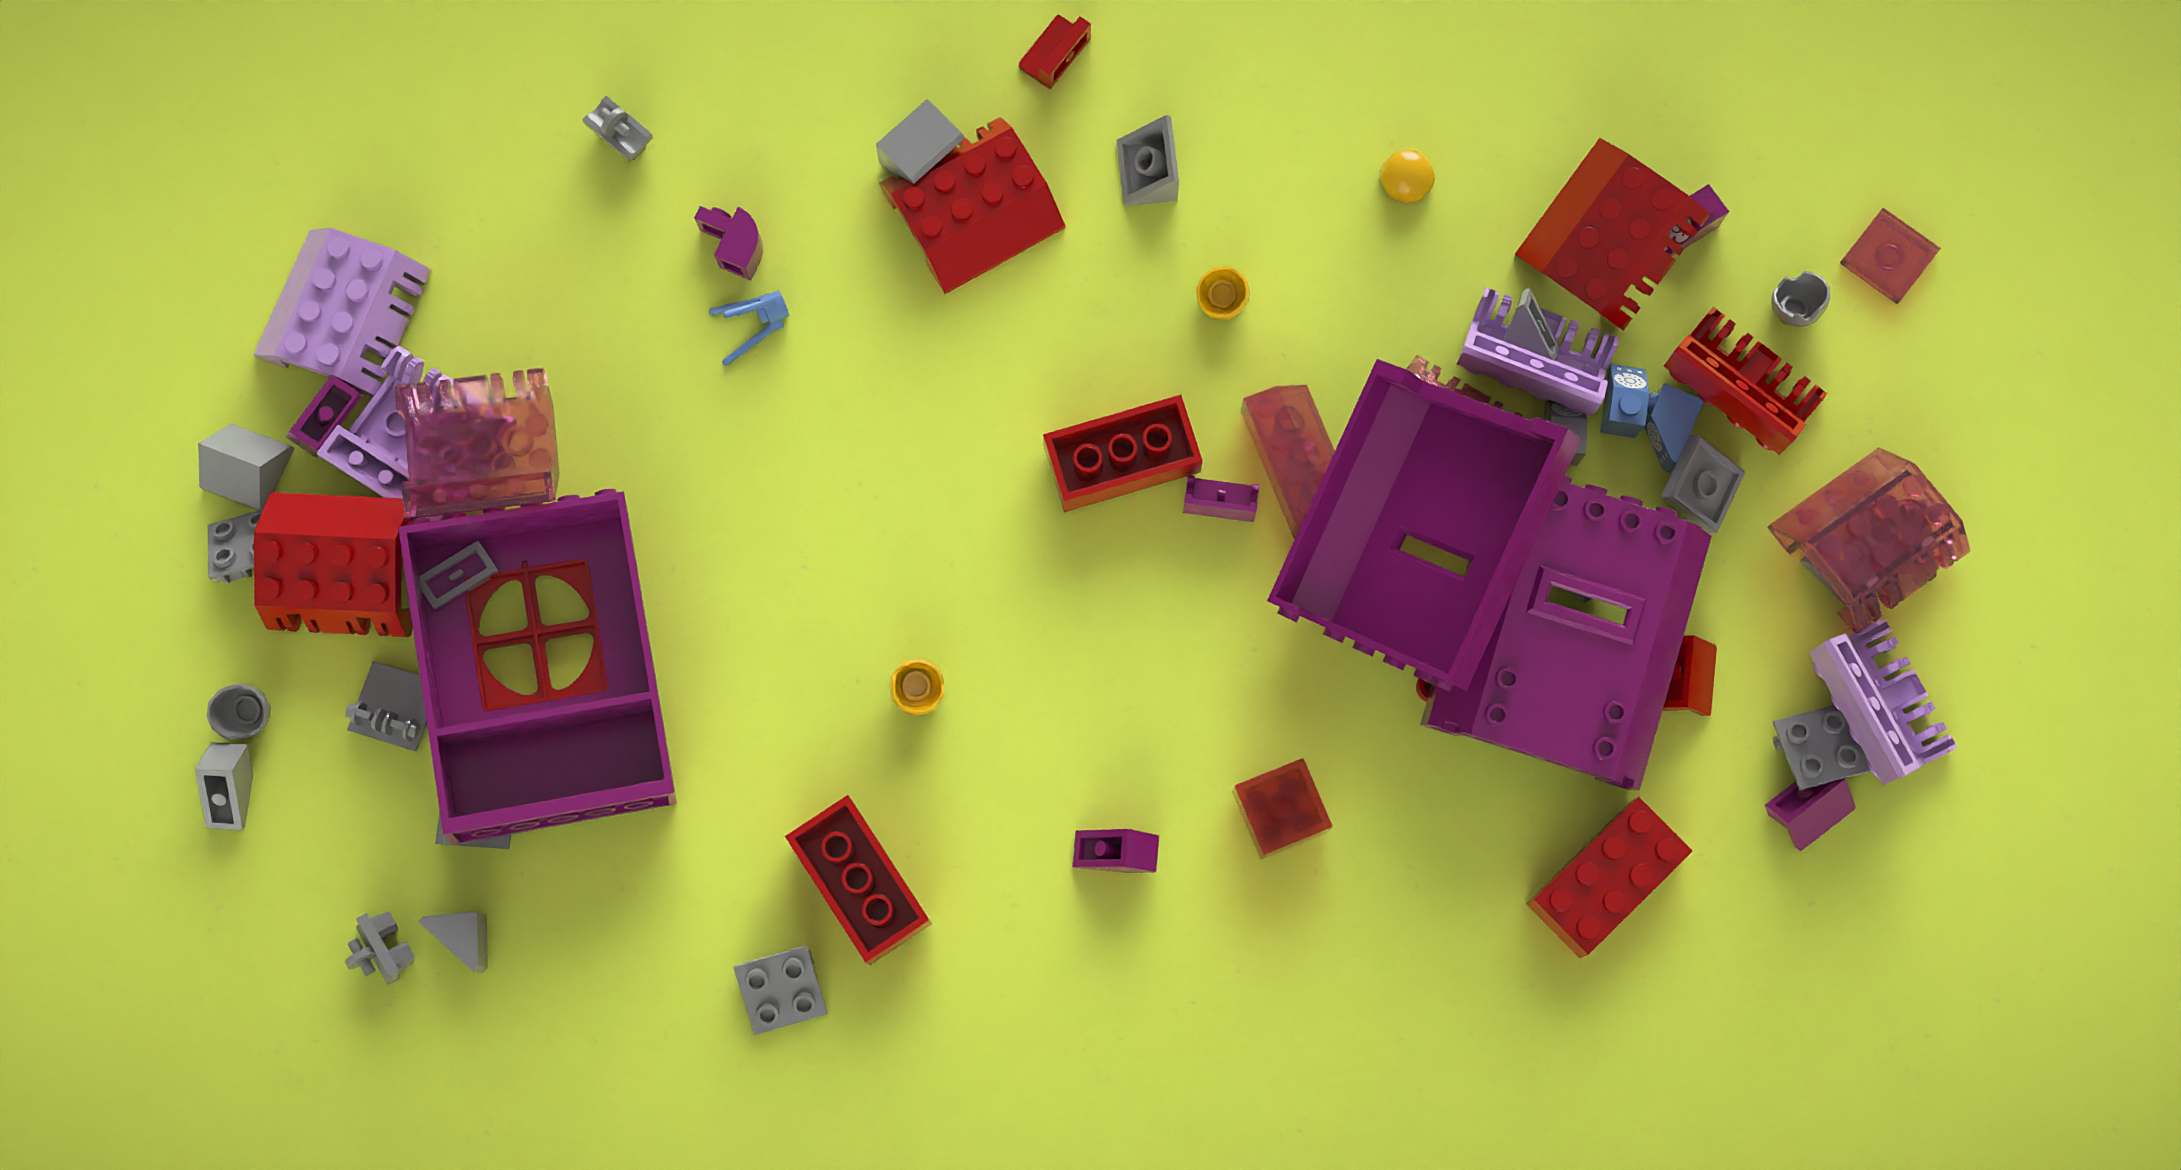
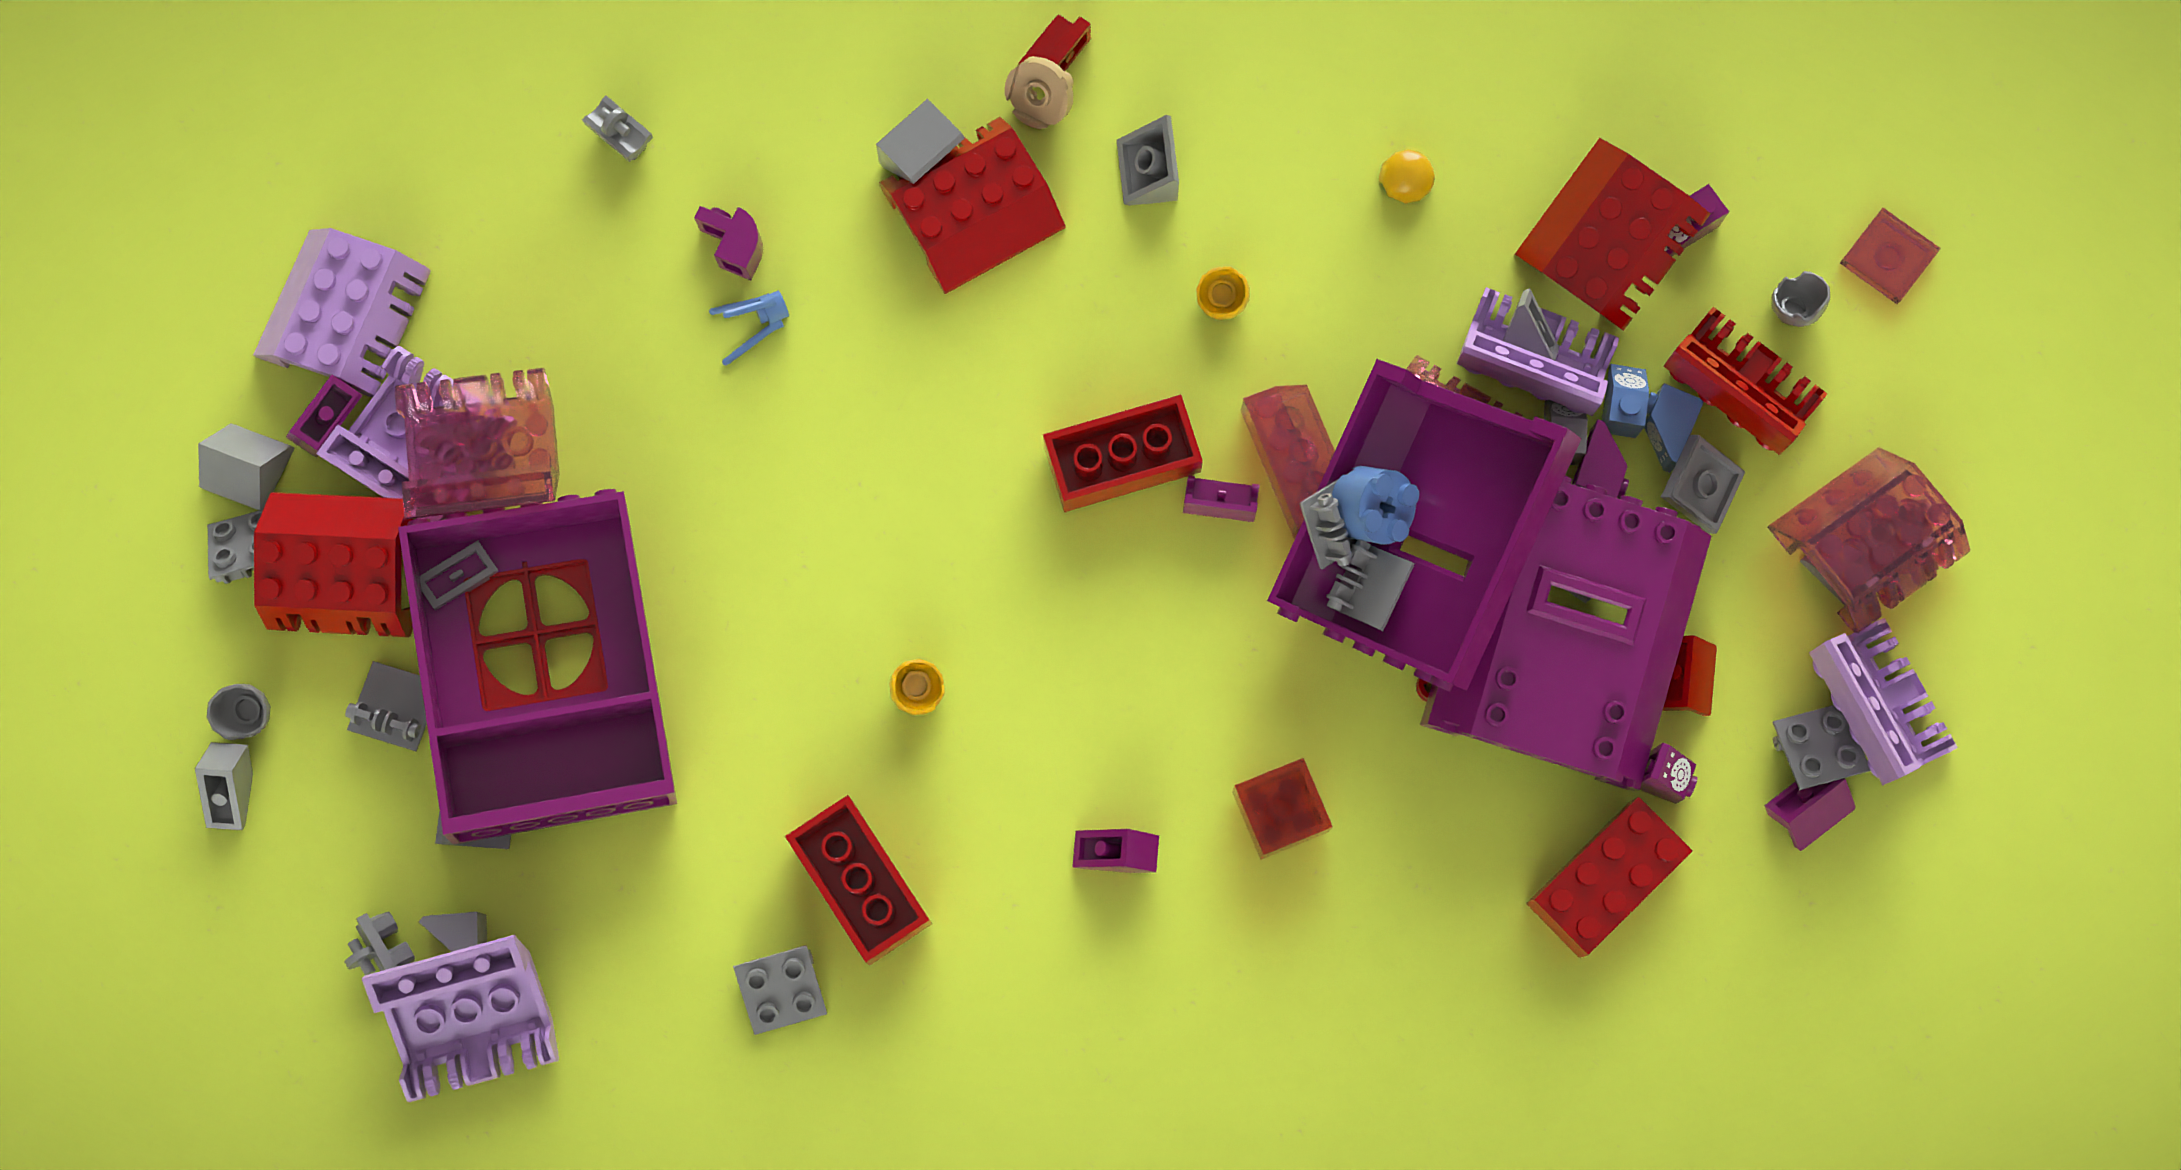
none -> lavender slope [362,935,559,1102]
none -> tan plate [1005,56,1074,129]
none -> light grey hinge [1299,472,1367,569]
none -> light grey hinge [1326,540,1415,631]
none -> medium blue brick [1332,466,1419,544]
none -> magenta slope [1572,419,1629,499]
none -> magenta slope [1640,743,1698,804]

